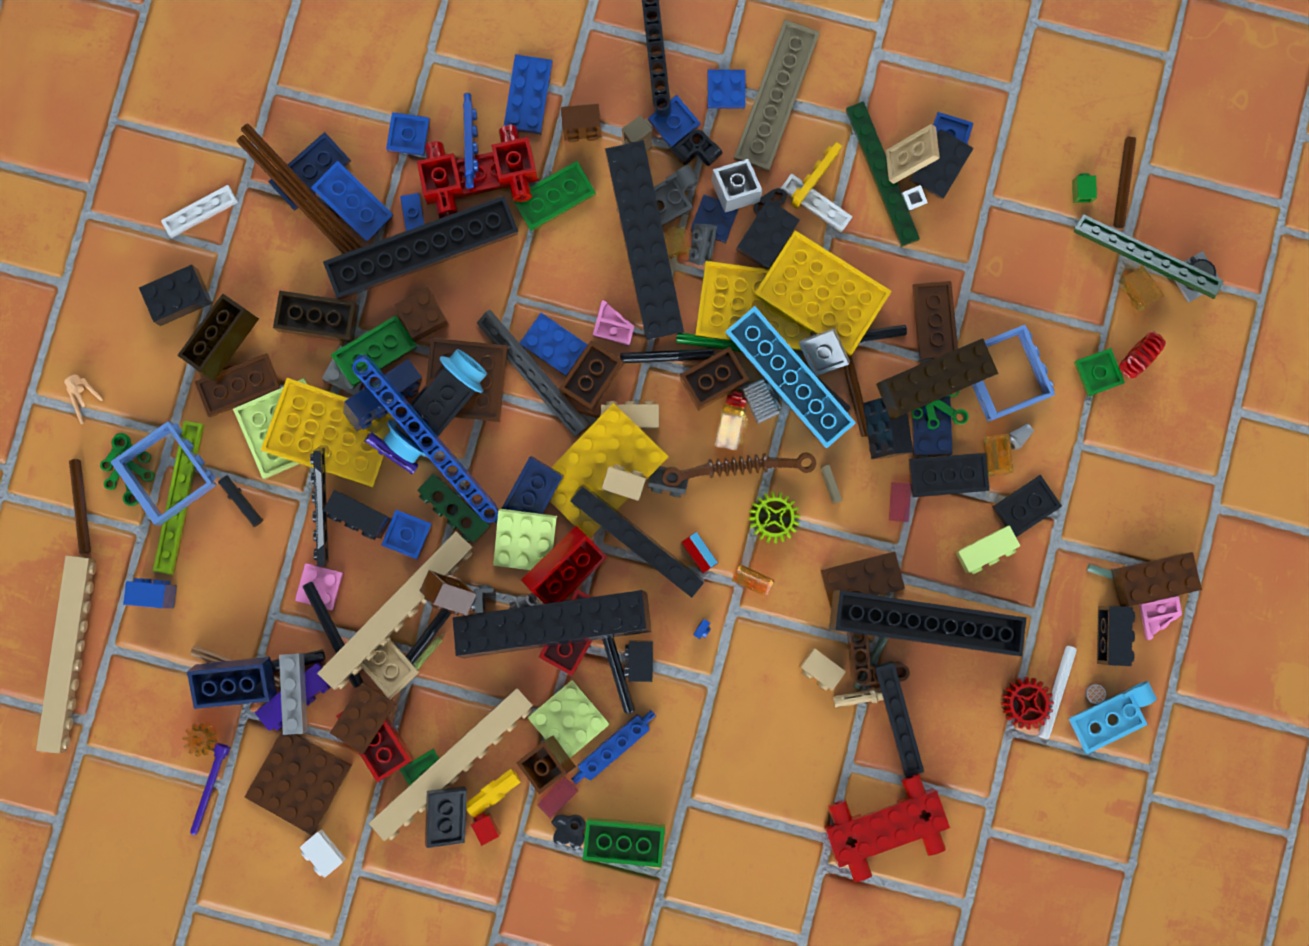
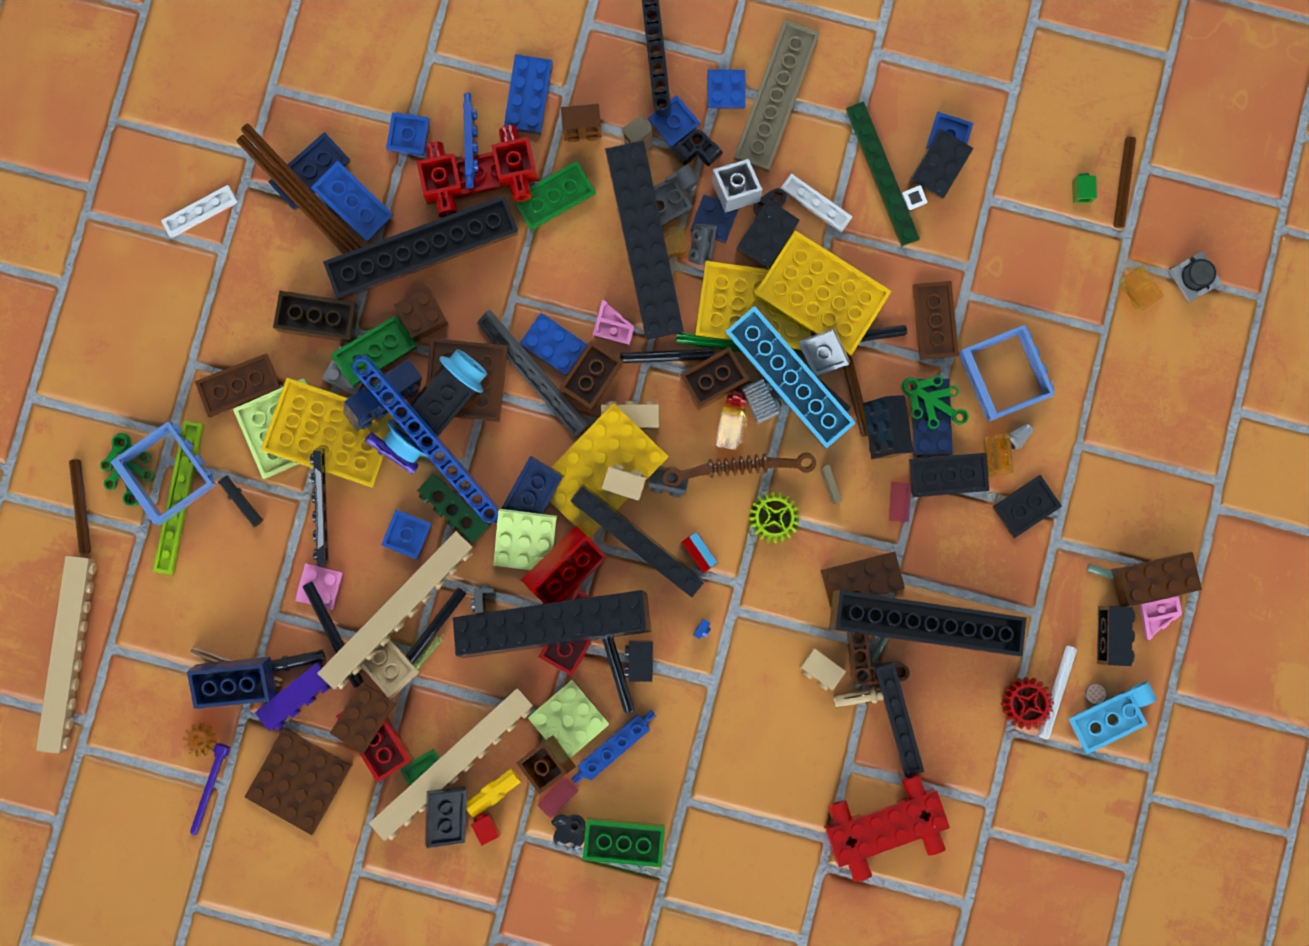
light nougat plant [64,374,103,424] -> none
blue brick [123,578,177,608] -> none
black brick [139,264,213,326] -> none
dark brown brick [177,293,259,381] -> none
light grey brick [279,653,308,735] -> none
white brick [300,829,346,878] -> none
black brick [323,490,392,540] -> none
blue plate [400,193,425,231] -> none
brick [419,570,476,616] -> none
light grey axle [509,593,537,609] -> none
clear orange plate [731,564,775,597] -> none
yellow plate [791,142,842,209] -> none
dark brown brick [876,338,999,420] -> none
tan plate [886,124,940,184] -> none
yellowish green brick [955,525,1020,574] -> none
plate [1074,214,1224,299] -> none
green plate [1074,348,1125,397] -> none
red gear [1119,331,1166,379] -> none

